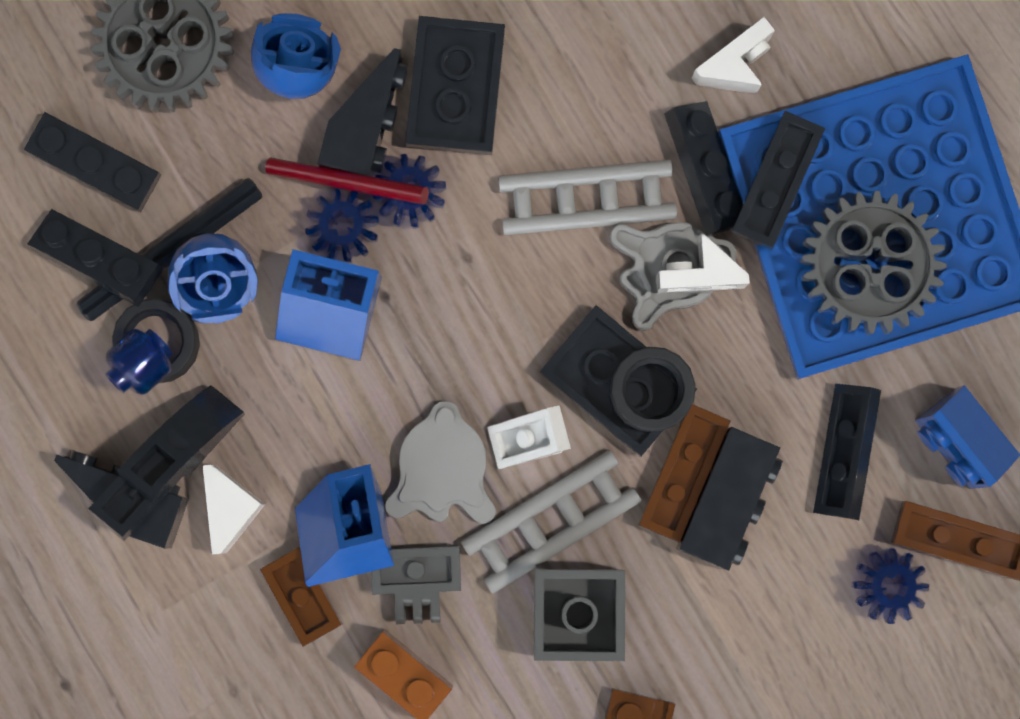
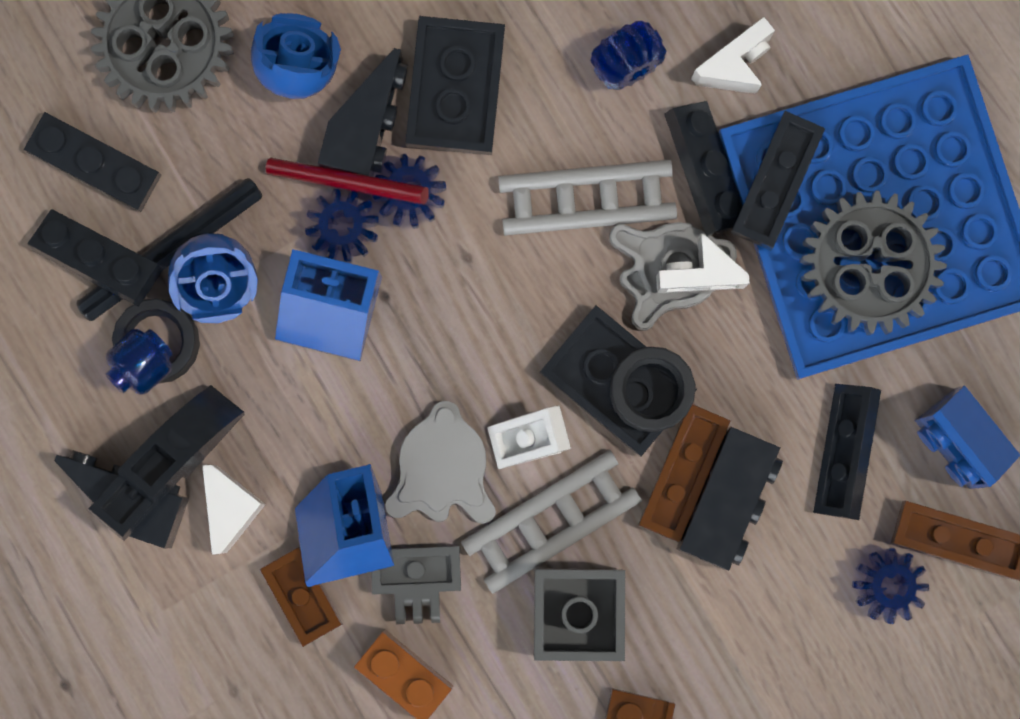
none -> clear blue gear [590,21,667,90]

